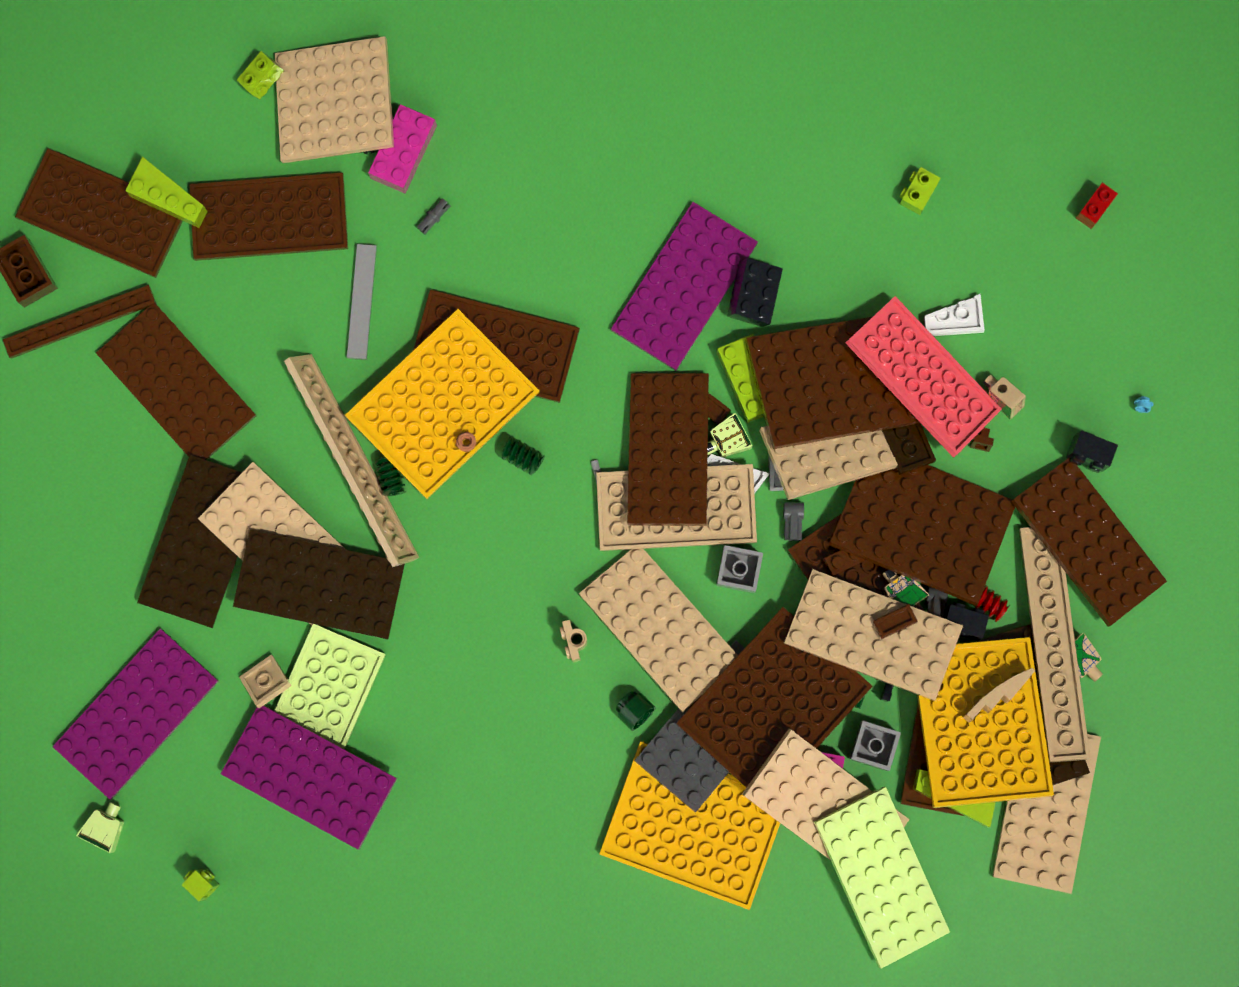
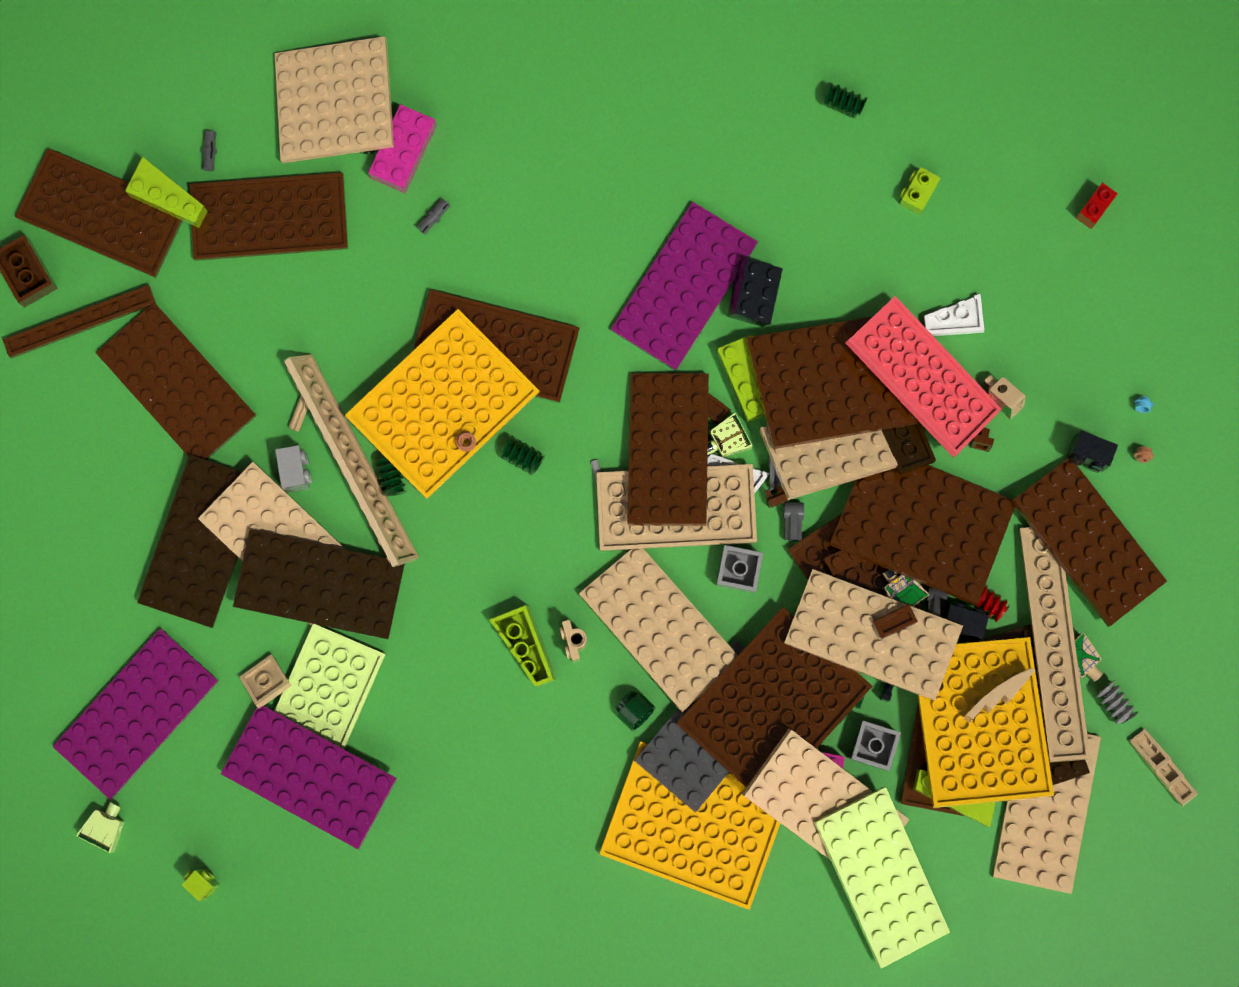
lime brick [237,51,284,99] -> none
light grey tile [347,244,377,360] -> none
none -> dark grey pin [202,131,217,171]
none -> light grey brick [275,445,313,493]
none -> tan axle [289,394,308,431]
none -> lime wedge [489,605,557,687]
none -> reddish brown tile [765,485,788,508]
none -> dark green piece [824,83,868,118]
none -> light grey piece [1096,680,1138,724]
none -> tan slope [1130,729,1198,807]
none -> nougat plate [1134,447,1154,463]

